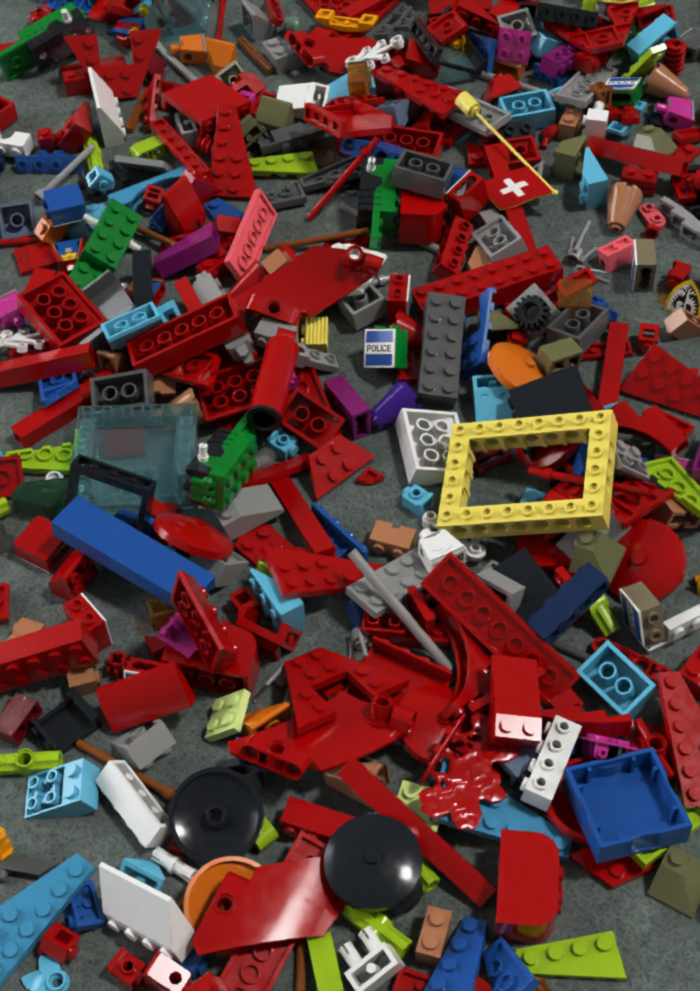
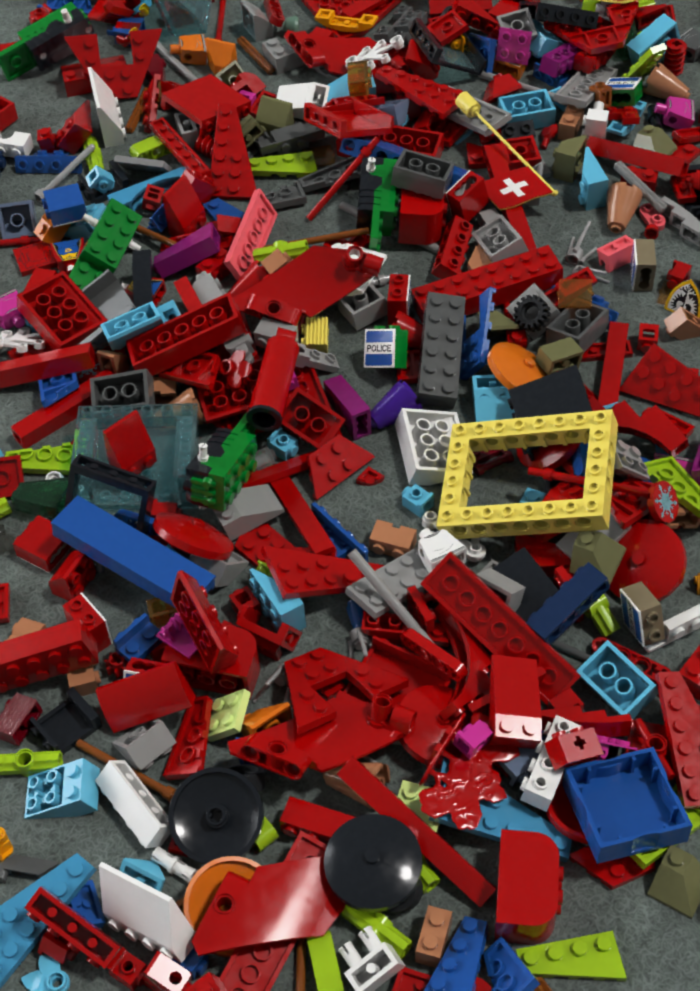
none -> red brick [24,886,121,969]
none -> red slope [103,410,157,474]
none -> blue bracket [113,613,163,662]
none -> red wing [163,696,213,780]
none -> red plate [219,350,253,389]
none -> lime piece [253,240,309,265]
none -> red beam [400,628,468,682]
none -> dark pink brick [452,719,493,760]
none -> brick [544,726,604,771]
none -> light grey axle [613,161,667,213]
none -> red tile [647,481,679,524]

